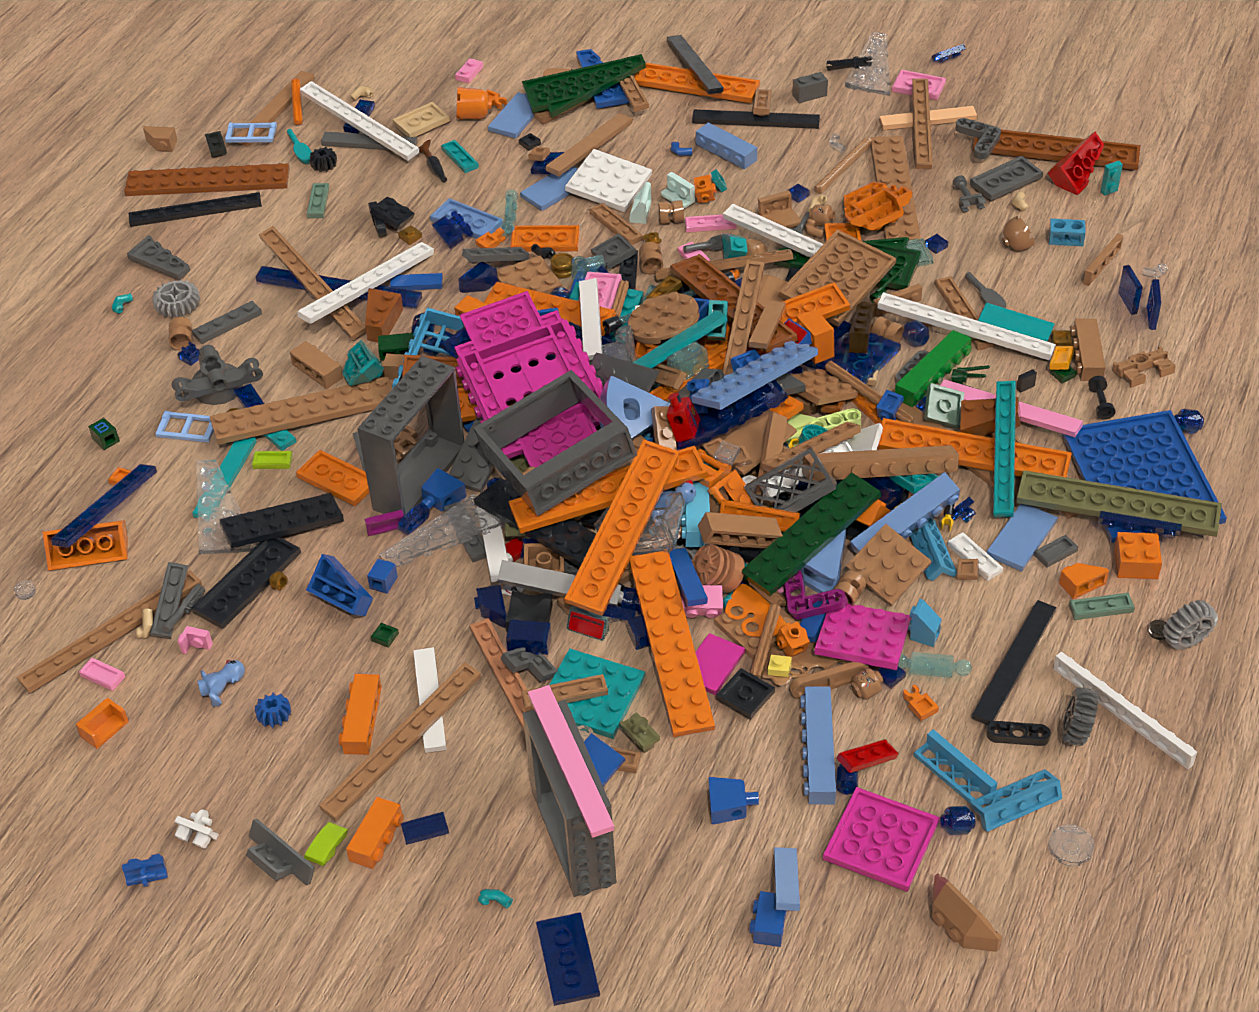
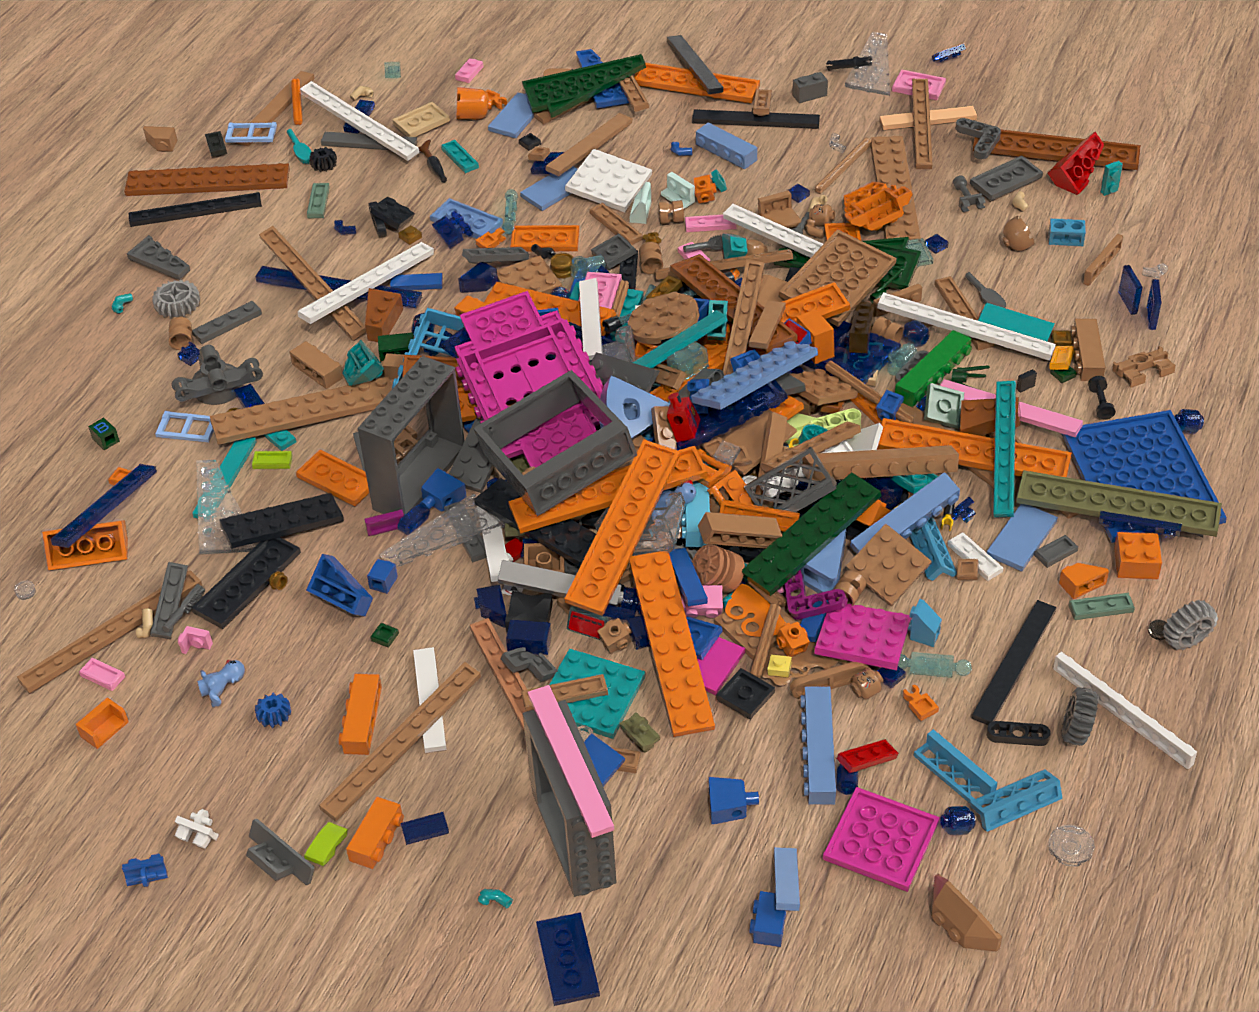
none -> clear blue arm [334,220,356,235]
none -> clear light blue tile [384,61,401,78]
none -> medium nougat brick [598,618,632,654]
none -> blue tile [686,616,723,660]
none -> clear light blue piece [887,342,917,375]

